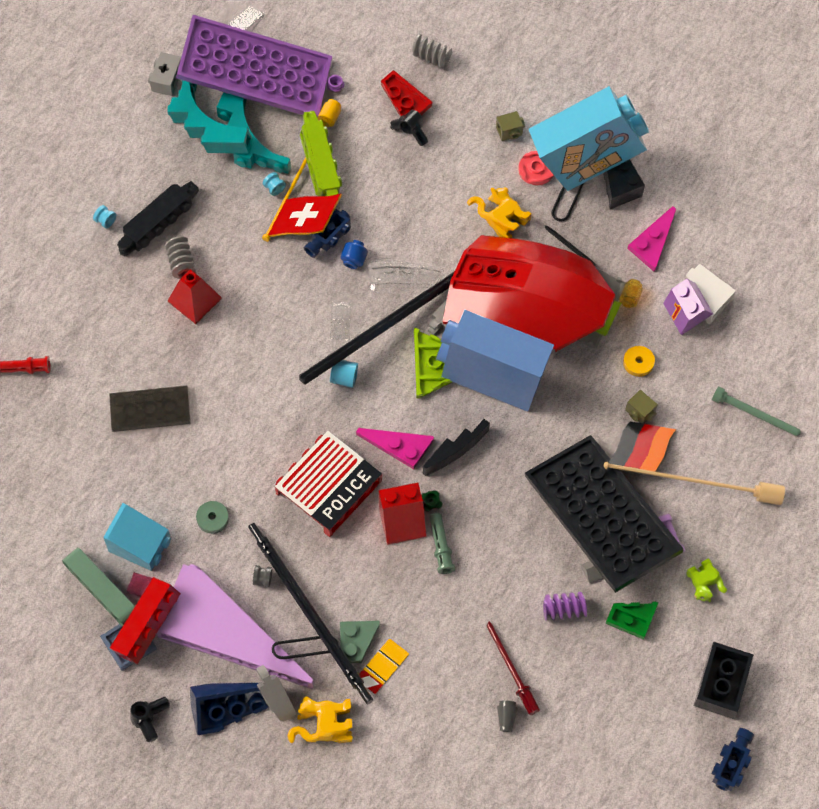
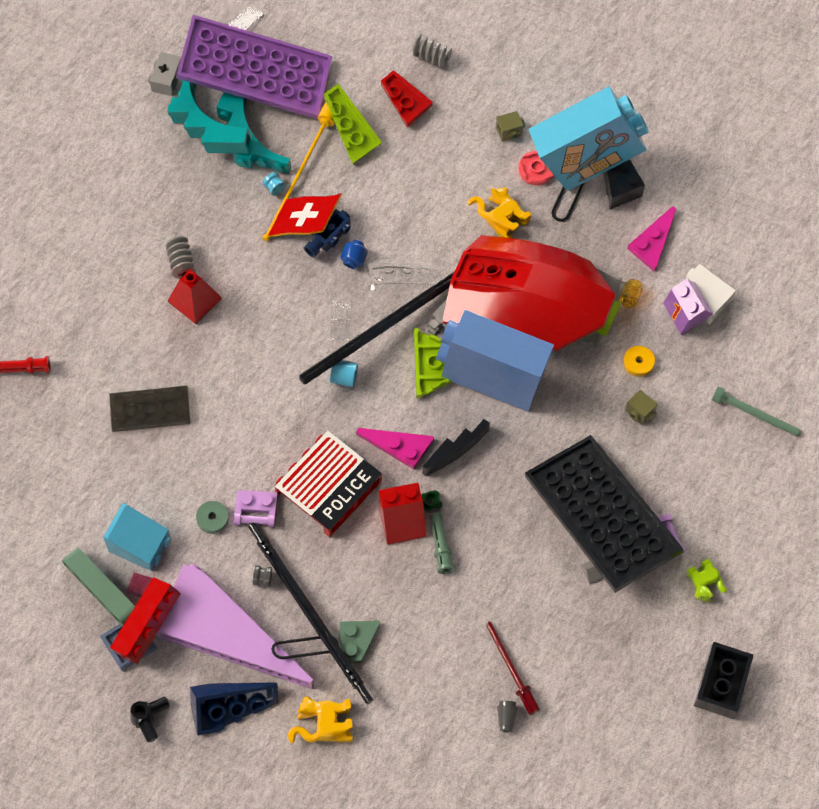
medium azure wheel [93,205,117,229] -> none
black hinge [117,181,199,257] -> none
light grey piece [256,665,297,722] -> none
lime hinge [299,111,342,196] -> none
medium lavender plate [327,75,345,92] -> none
yellow sticker [359,639,409,694] -> none
black axle [390,110,428,146] -> none
medium lavender piece [543,592,587,621] -> none
black piece [545,226,596,266] -> none
flag [604,421,785,505] -> none
green wing [606,601,659,640] -> none
dark blue brick [711,728,754,791] -> none
none -> lavender plate [234,490,278,527]
none -> lime wing [323,83,382,164]

